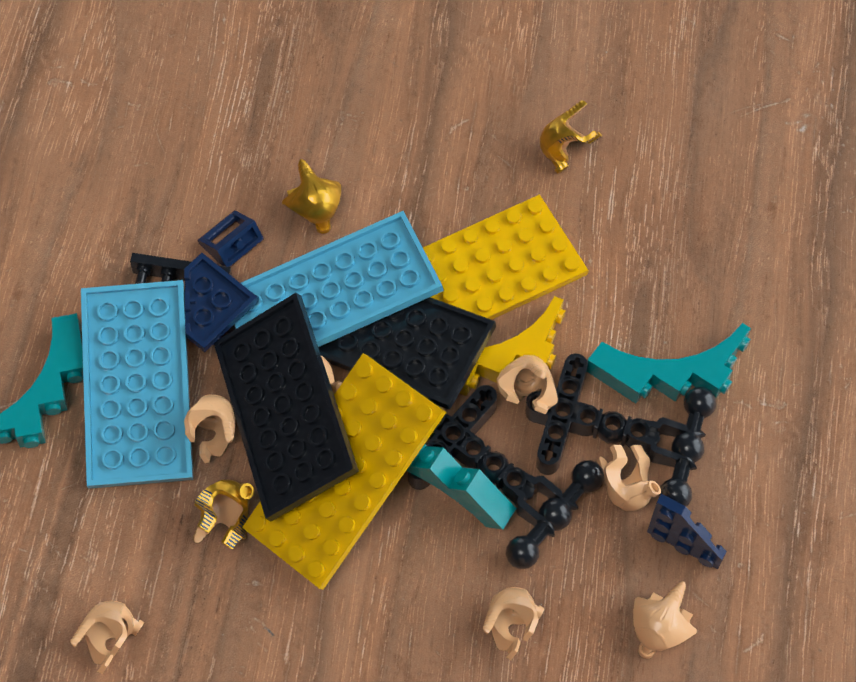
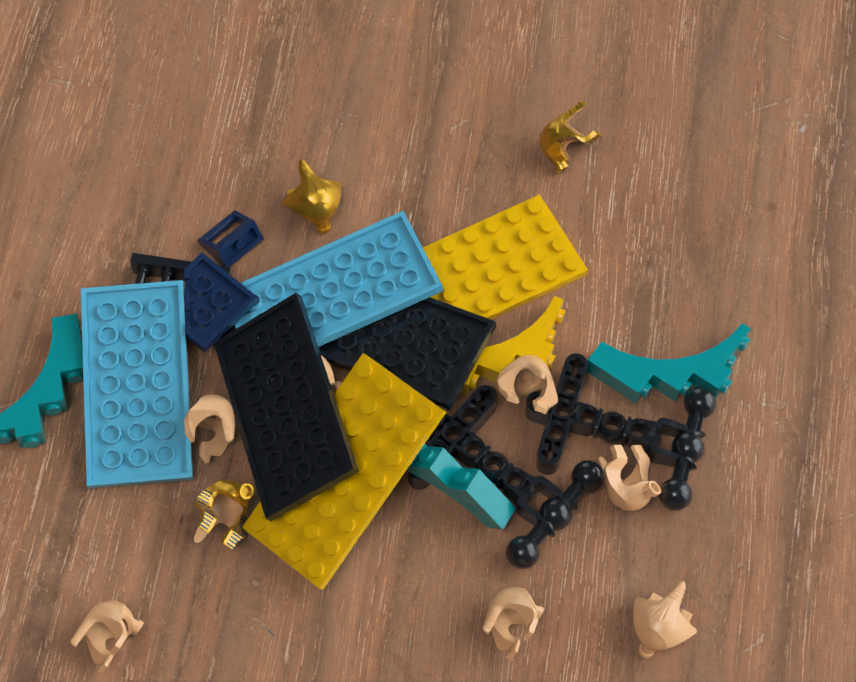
dark blue plate [647,494,727,569] -> none

